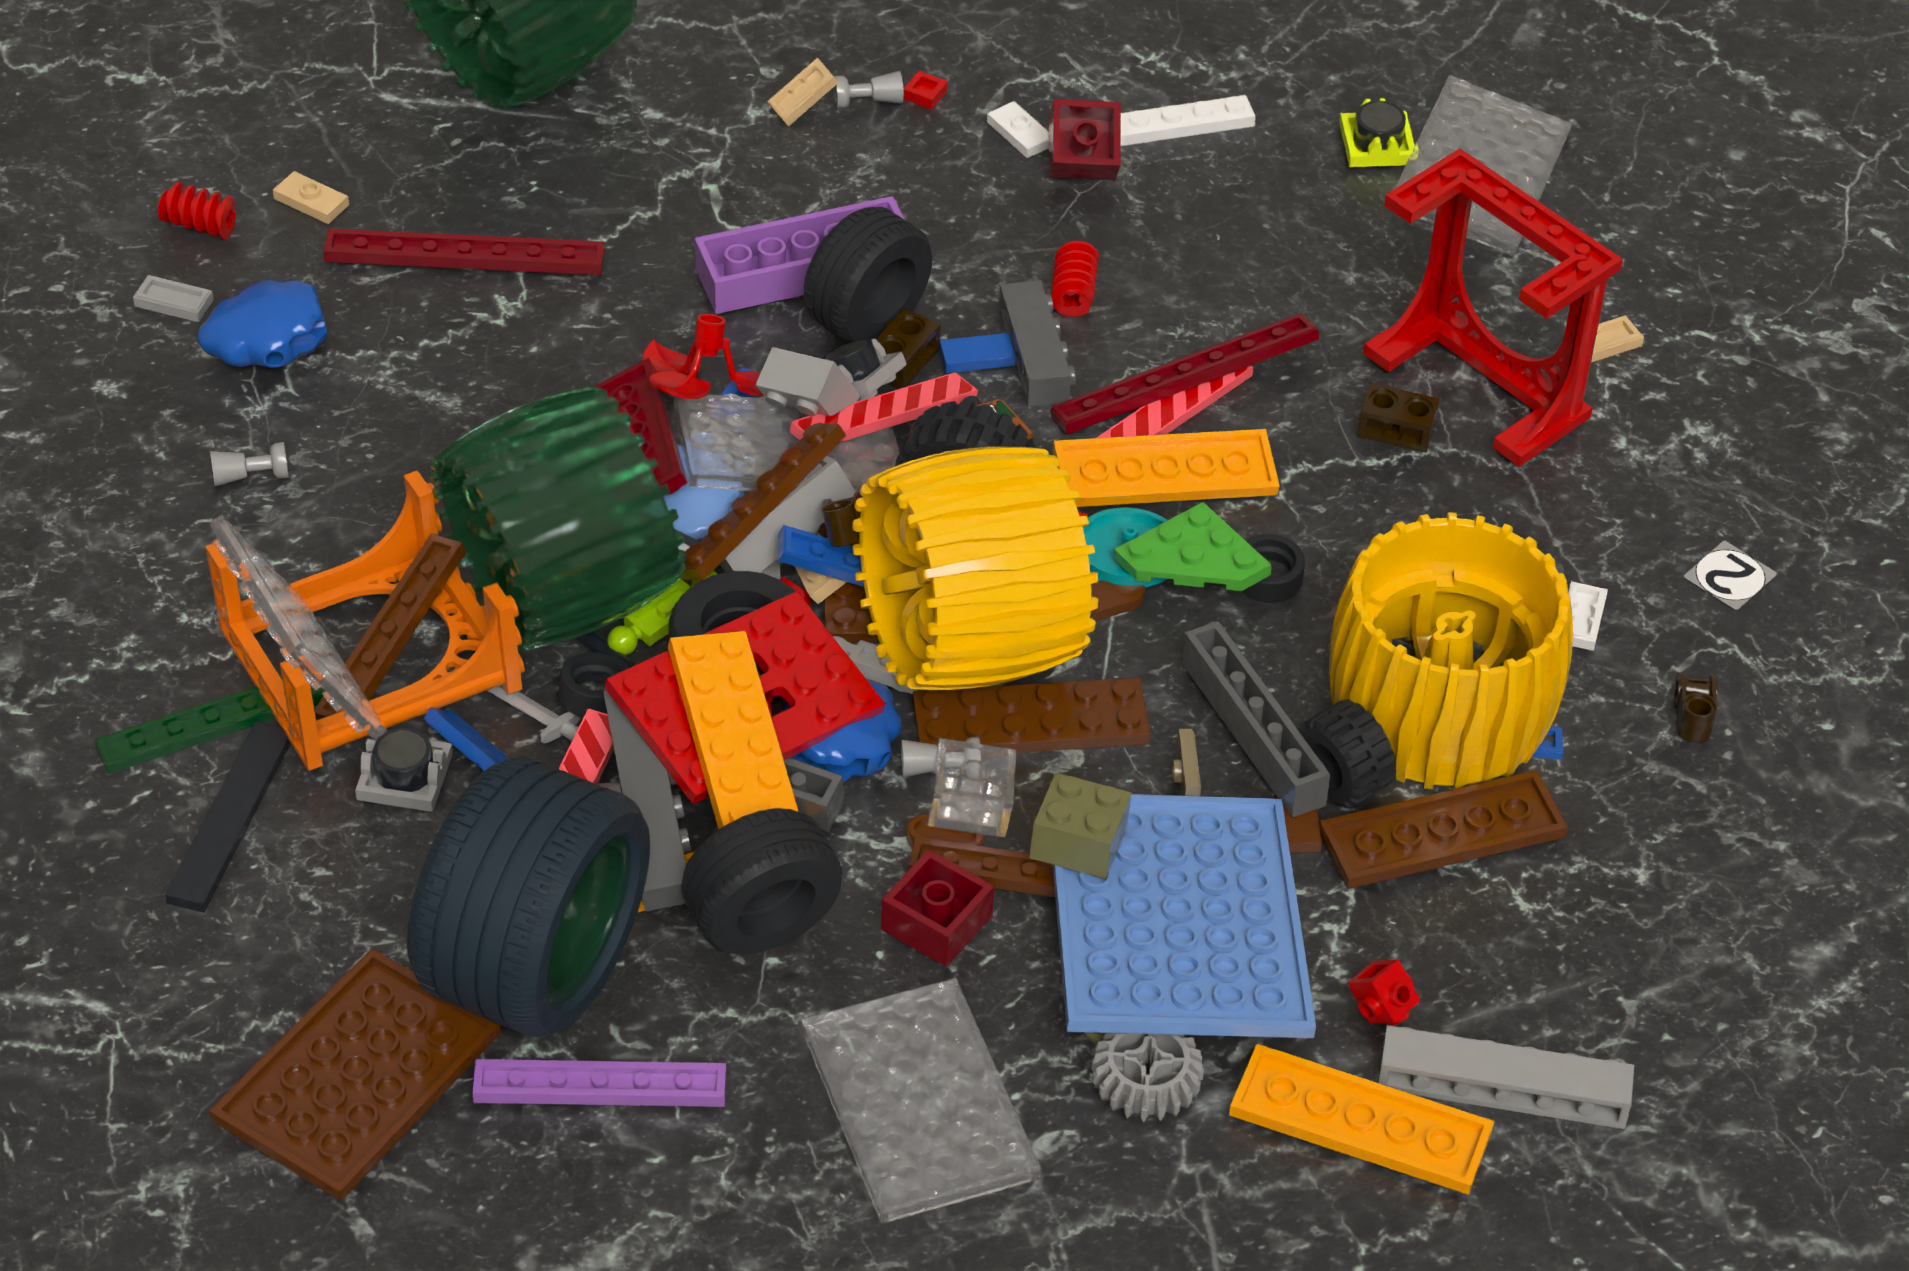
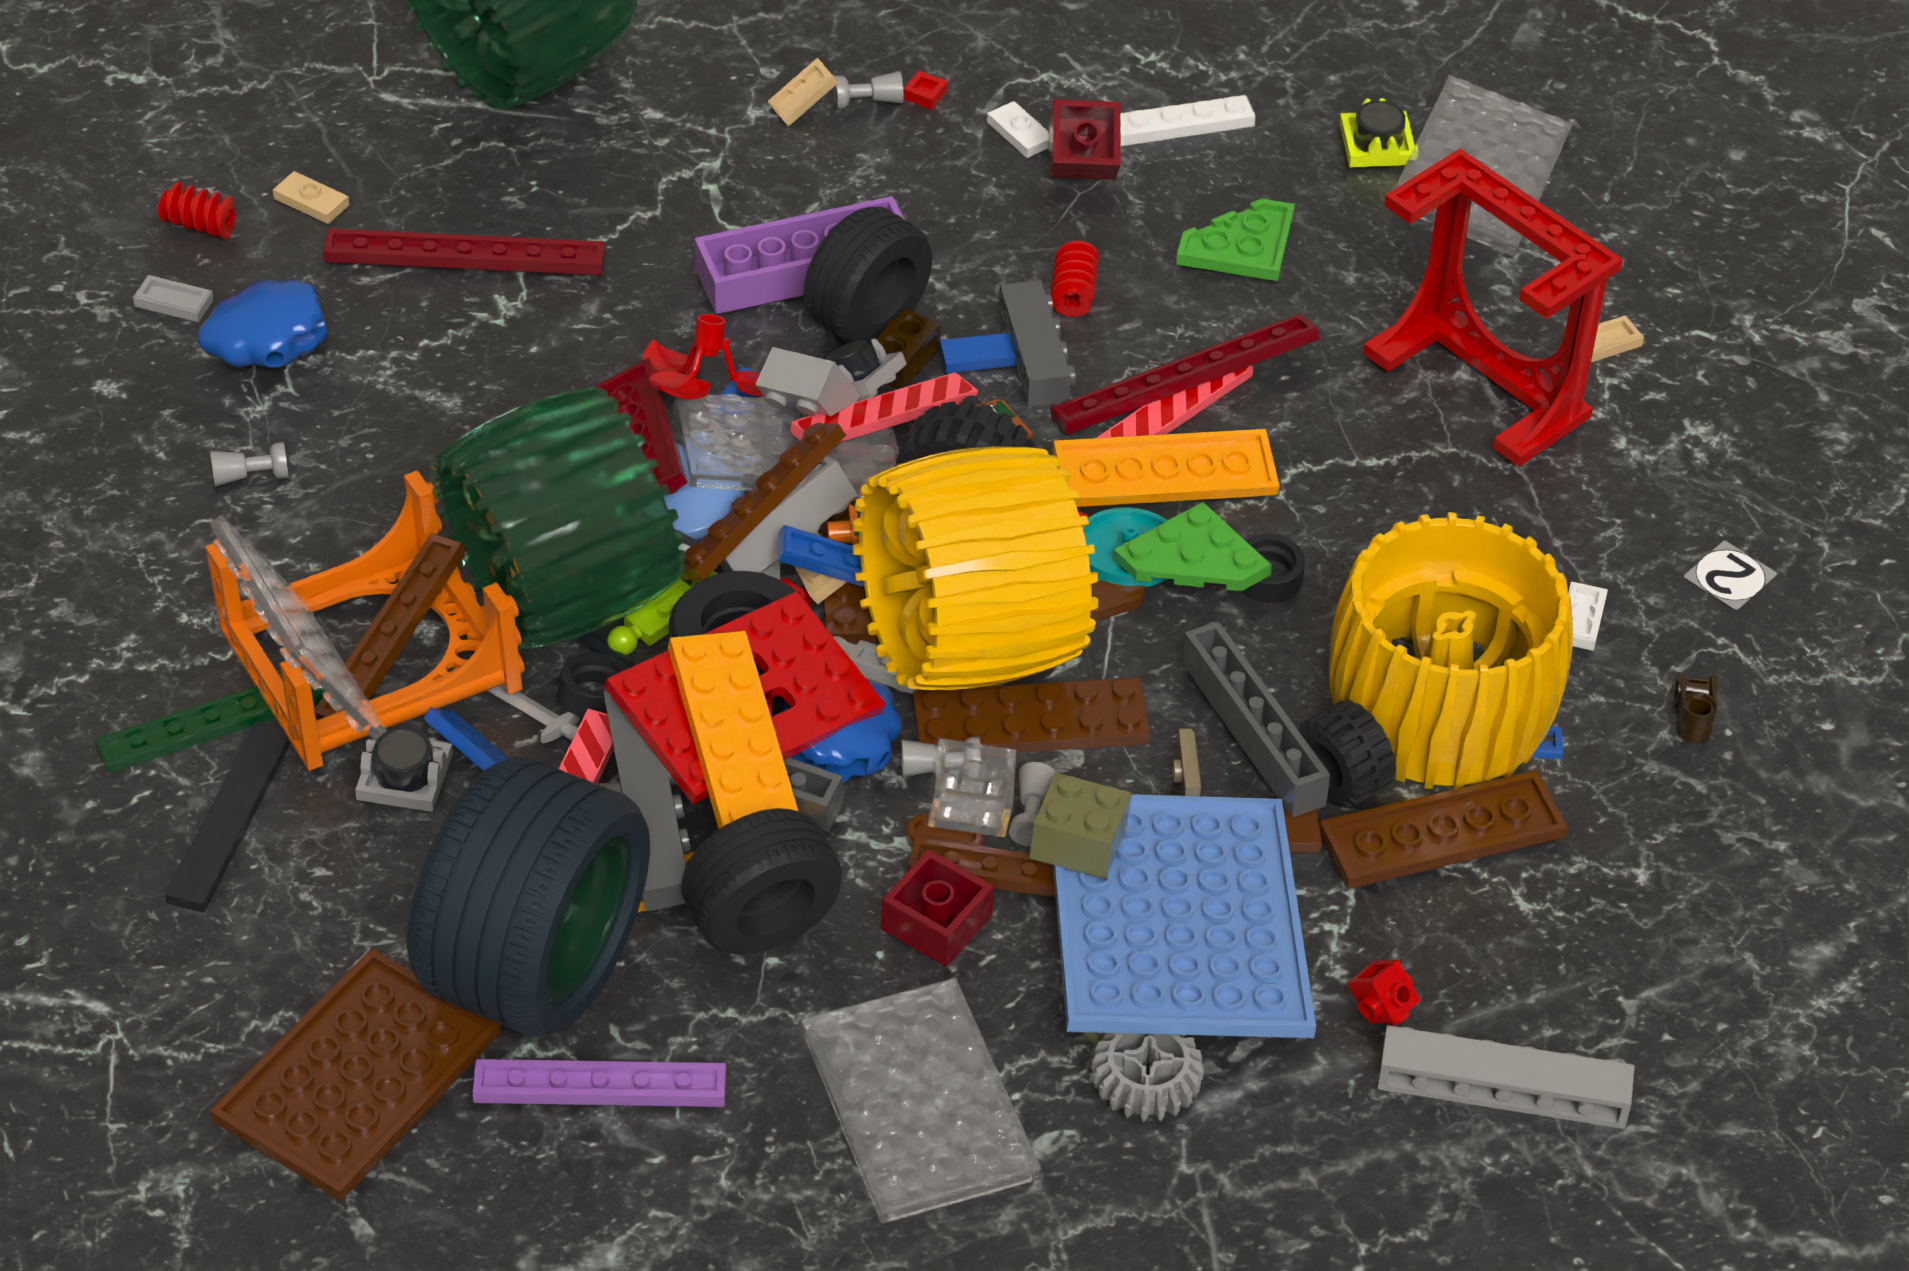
dark brown piece [821,492,863,547] -> none
light orange plate [1229,1044,1495,1195] -> none
dark brown brick [1357,383,1440,453] -> none
none -> light grey piece [1009,762,1056,847]
none -> bright green plate [1176,199,1295,281]

